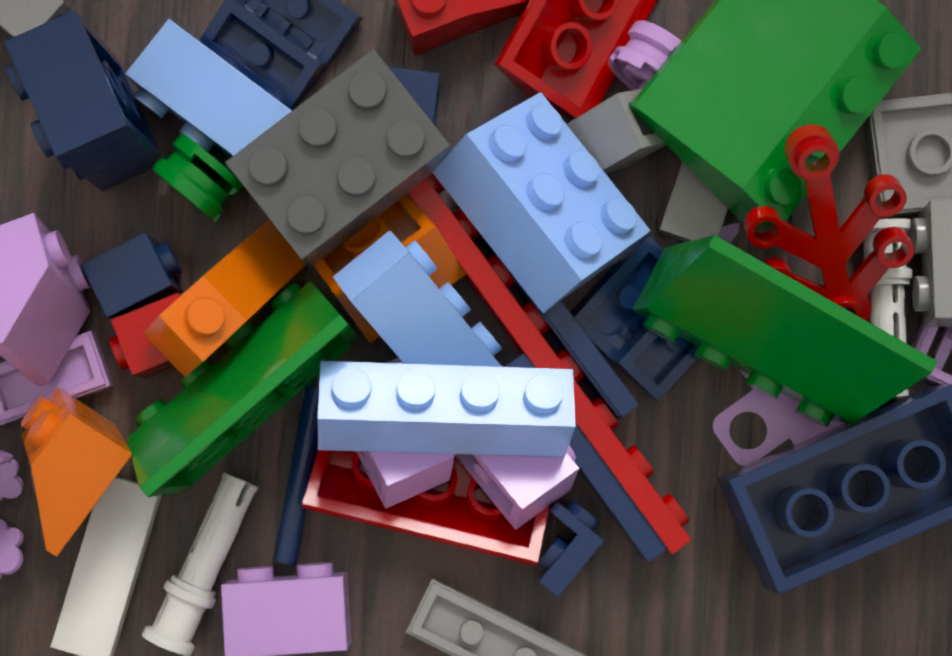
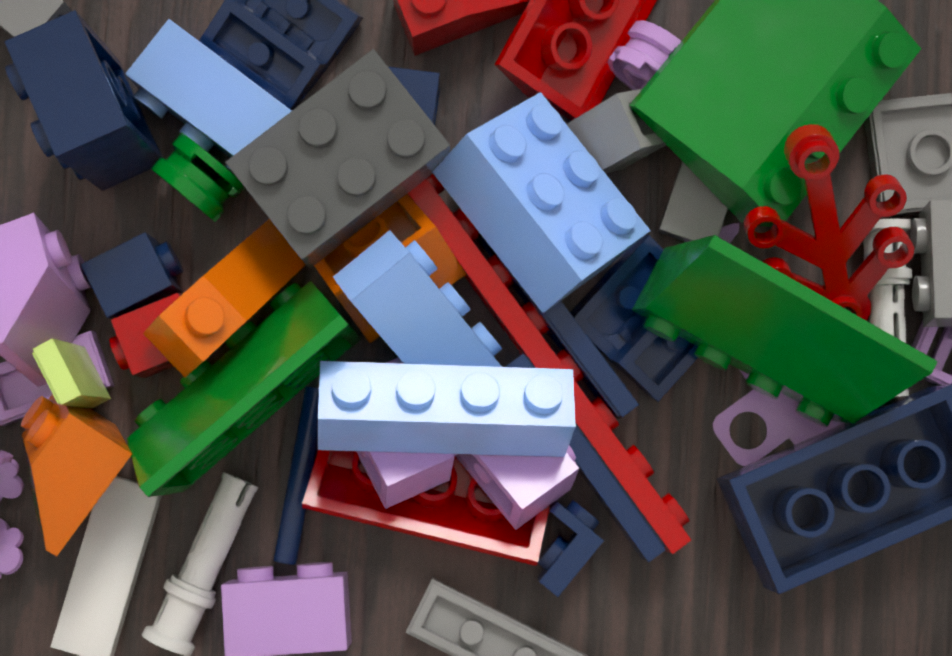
none -> yellowish green tile [32,338,111,408]

